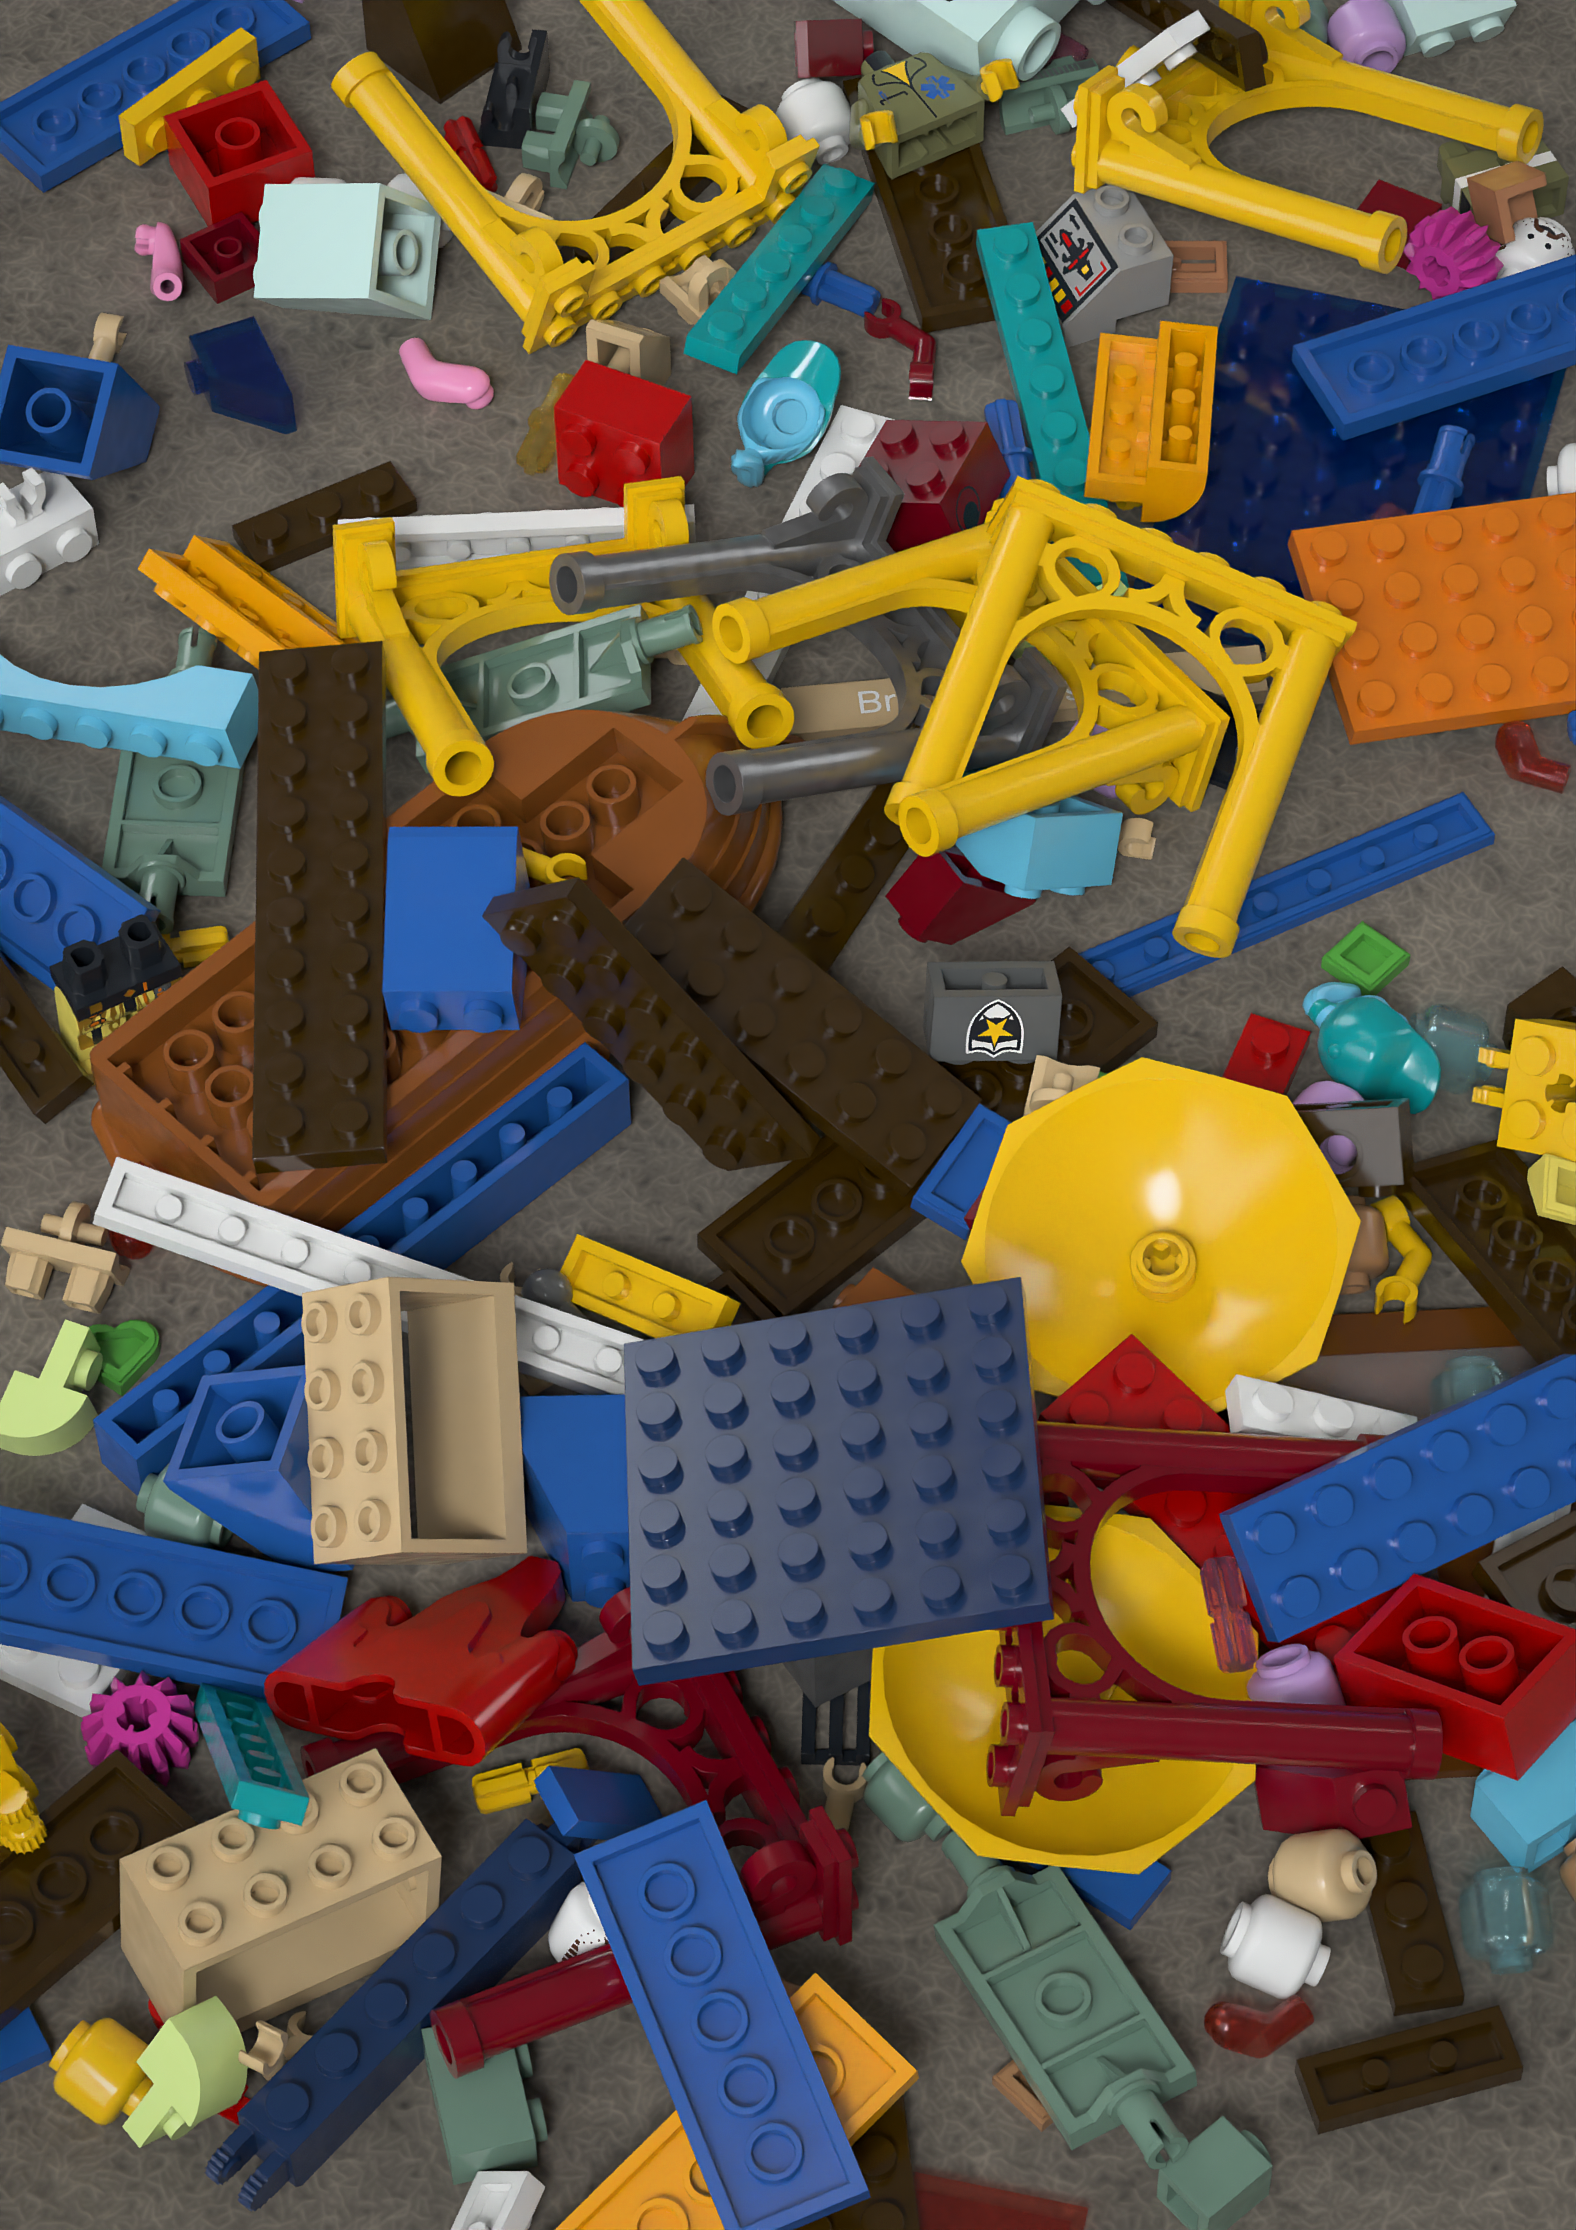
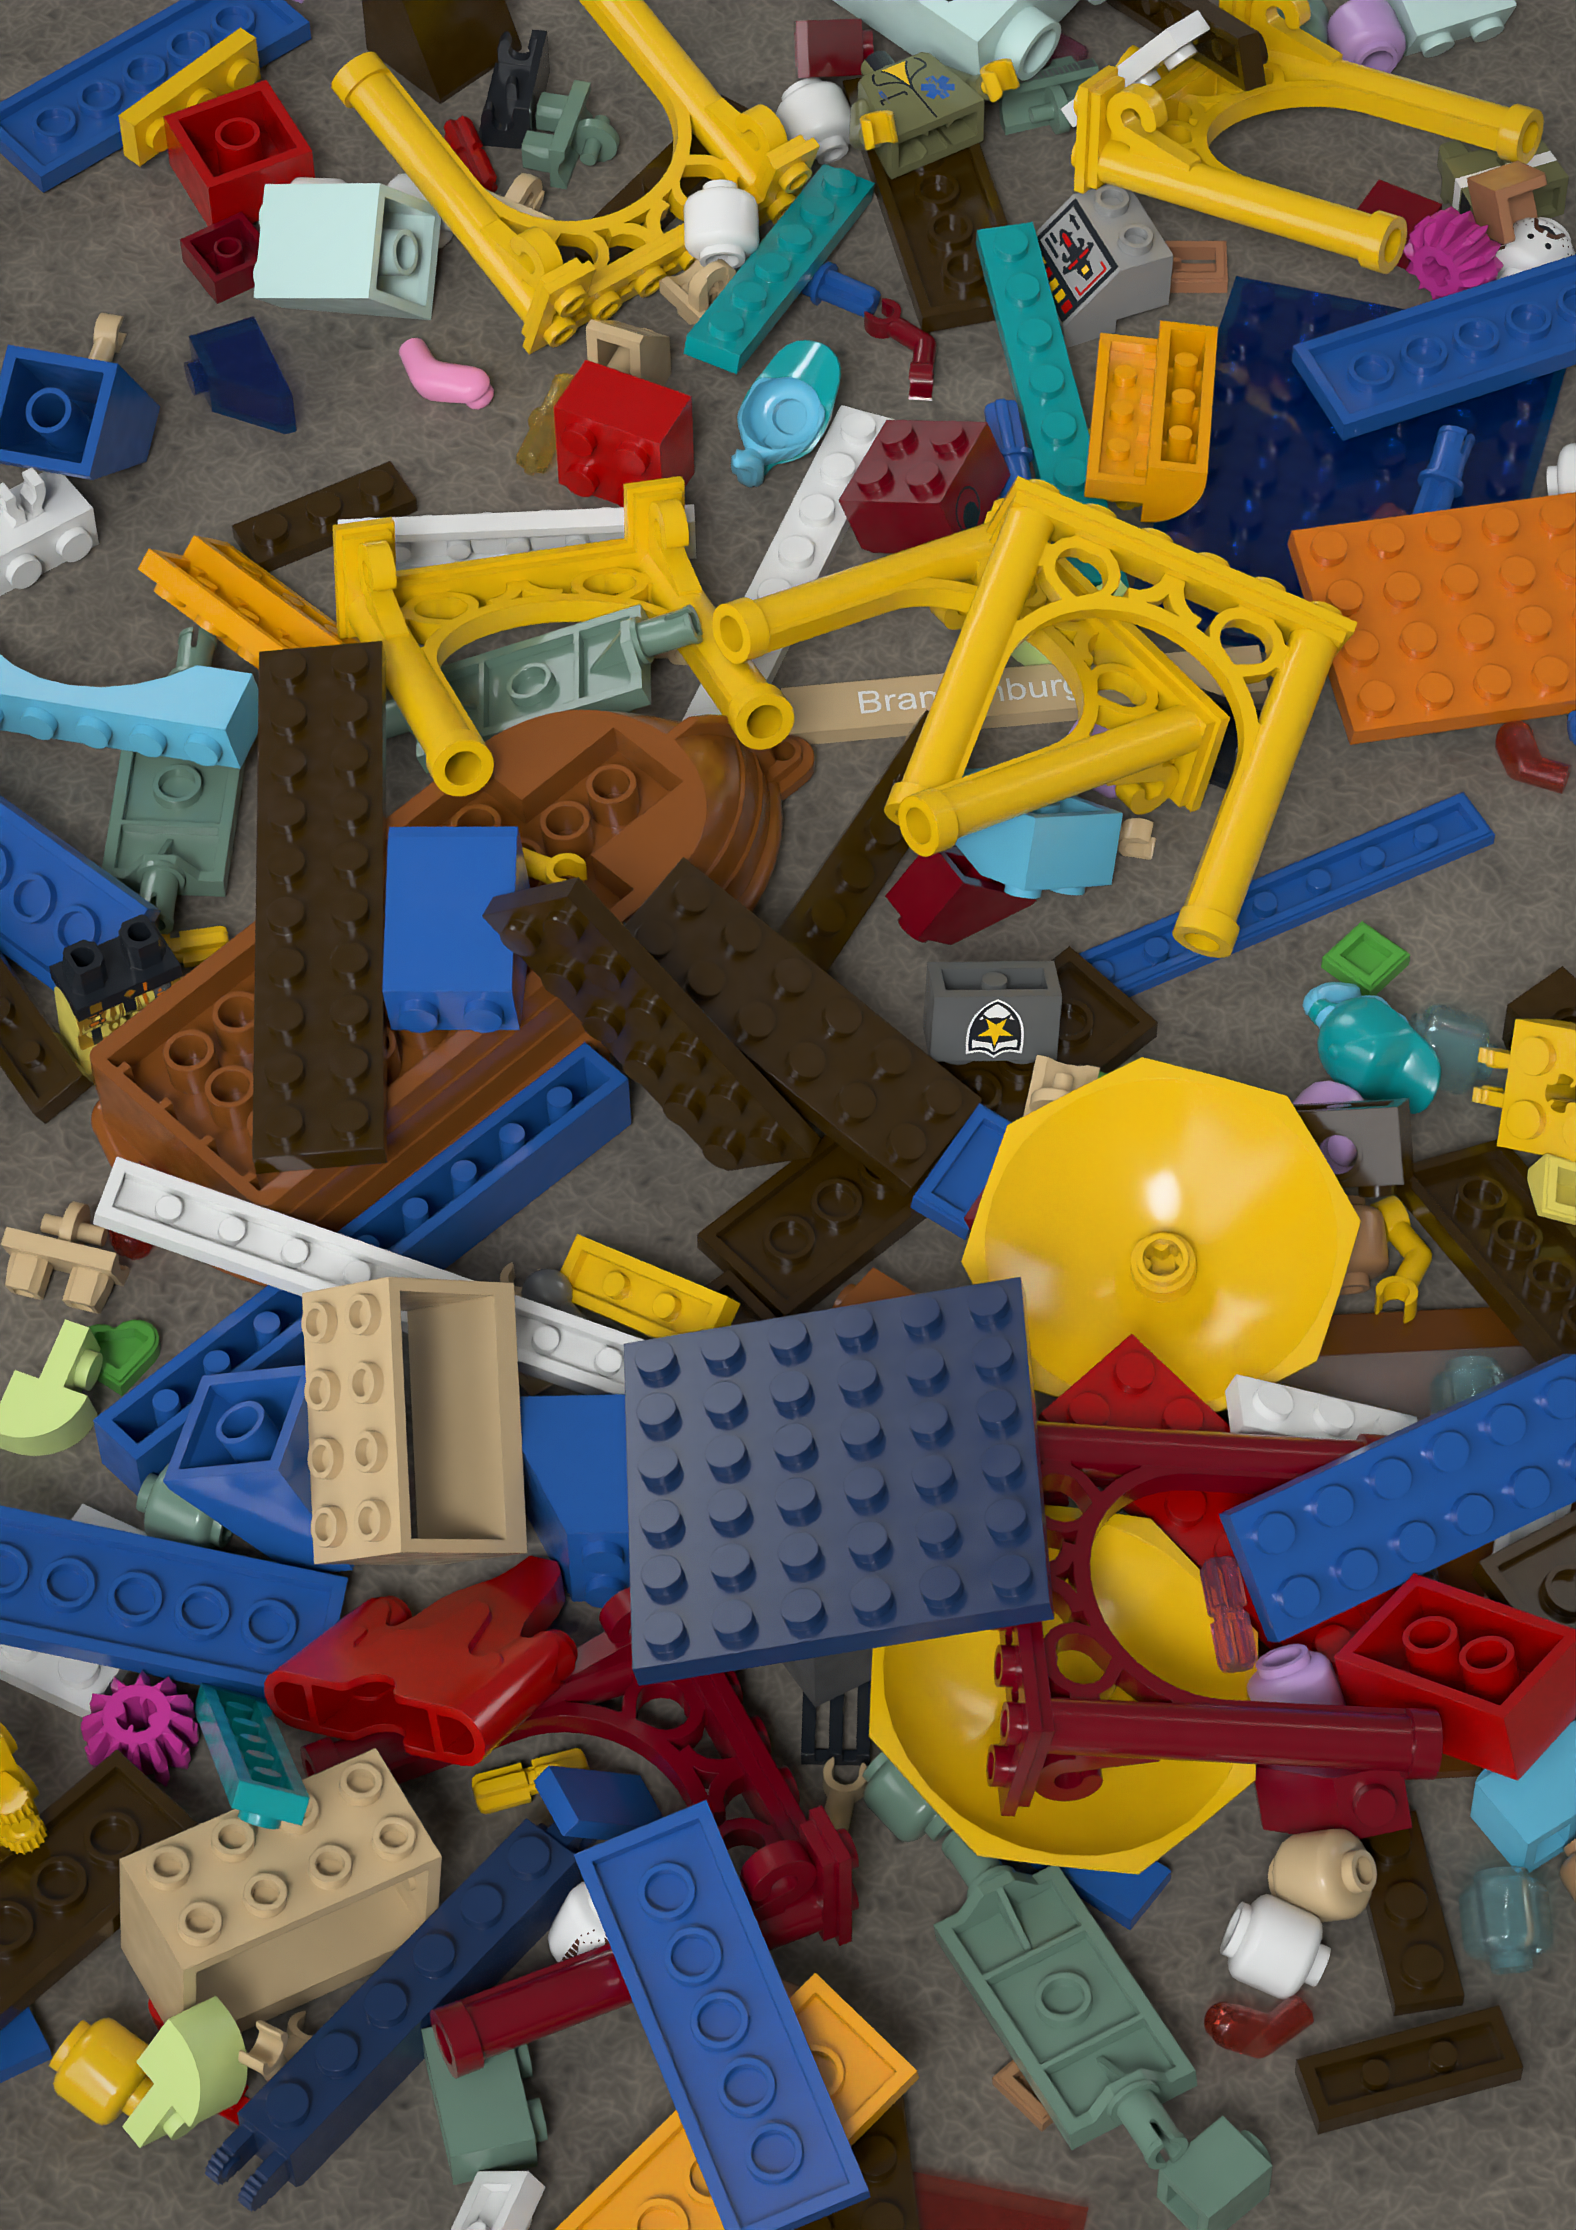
bright pink arm [135,222,183,301] -> none
flat silver arch [549,457,1068,816] -> none
red plate [1222,1013,1310,1095] -> none
none -> white head [683,179,759,269]

